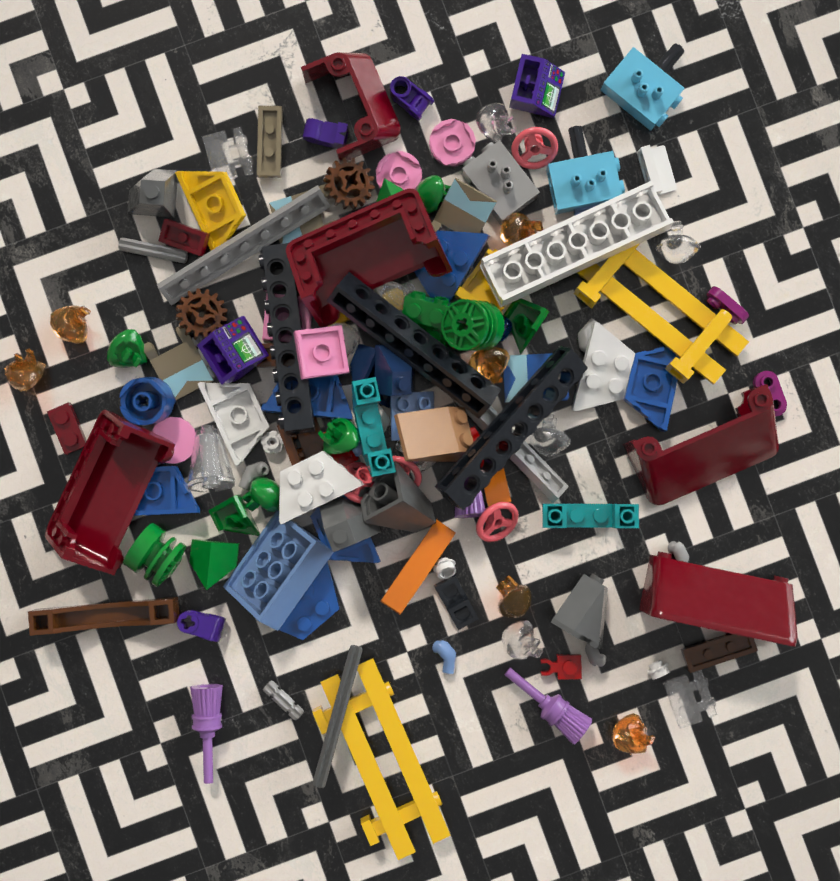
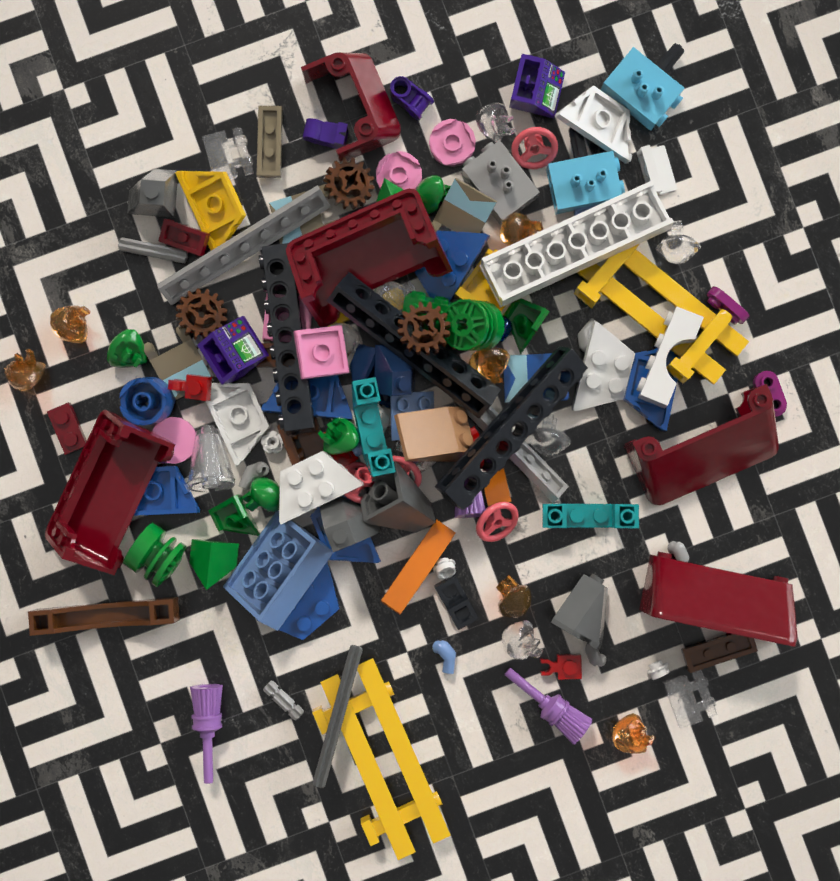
dark purple piece [177,610,226,642] -> none
none -> red plate [168,374,212,401]
none -> reddish brown gear [397,302,451,356]
none -> white wing [555,86,632,164]
none -> white arch [636,307,704,409]

